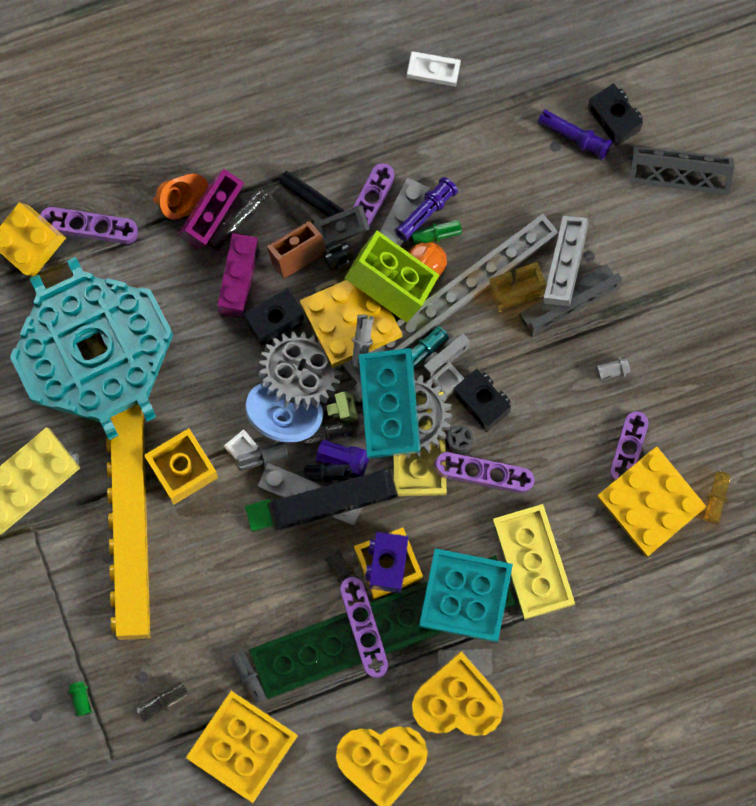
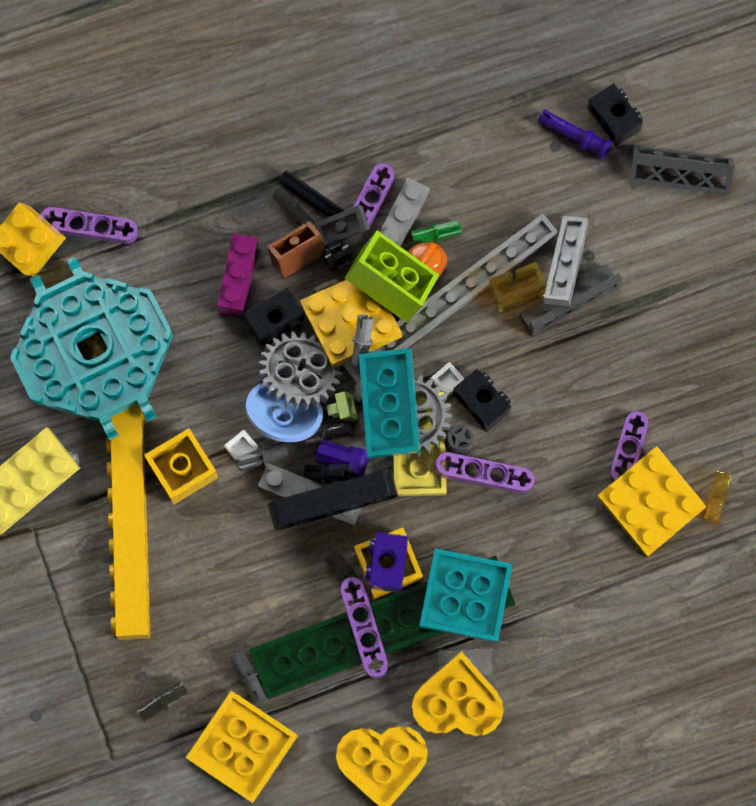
green pin [67,681,92,717] -> none
orange piece [152,173,208,220] -> none
magenta brick [177,169,244,250] -> none
clear smoke pin [207,187,270,251] -> none
green tile [245,499,273,532] -> none
dark purple pin [394,177,458,241] -> none
white plate [407,52,461,87] -> none
teal axle [412,326,449,368] -> none
light grey plate [424,333,470,379] -> none
light yellow plate [493,504,575,620] -> none
light grey pin [596,357,630,381] -> none

